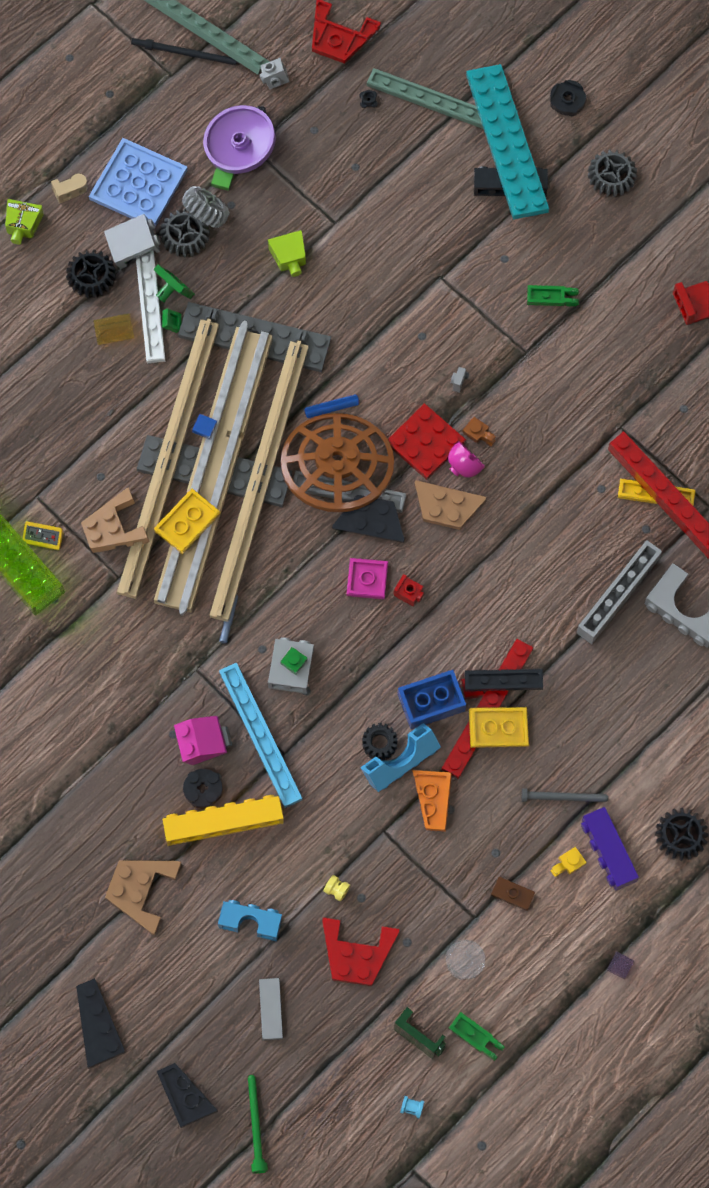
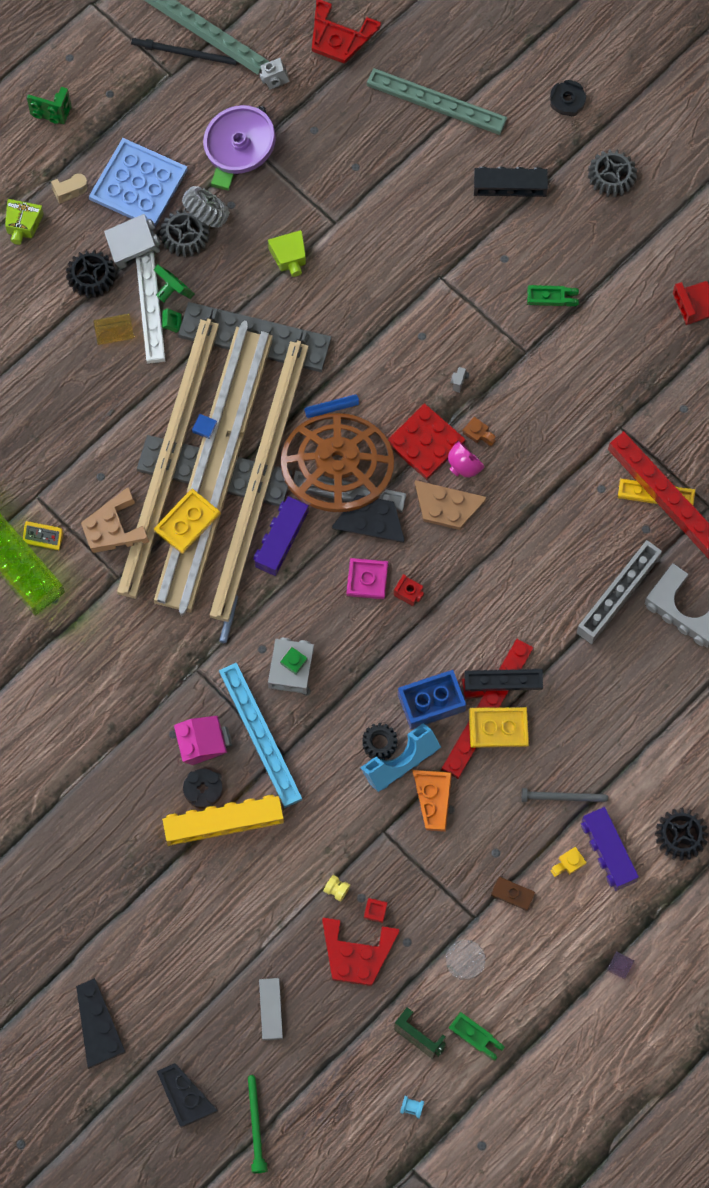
medium nougat wing [105,860,182,935] -> none
dark azure arch [218,900,282,941] -> none
black plate [359,90,378,108] -> none
teal plate [466,64,549,220] -> none
none -> green bracket [27,87,72,124]
none -> dark purple brick [253,496,309,576]
none -> red plate [364,898,388,923]

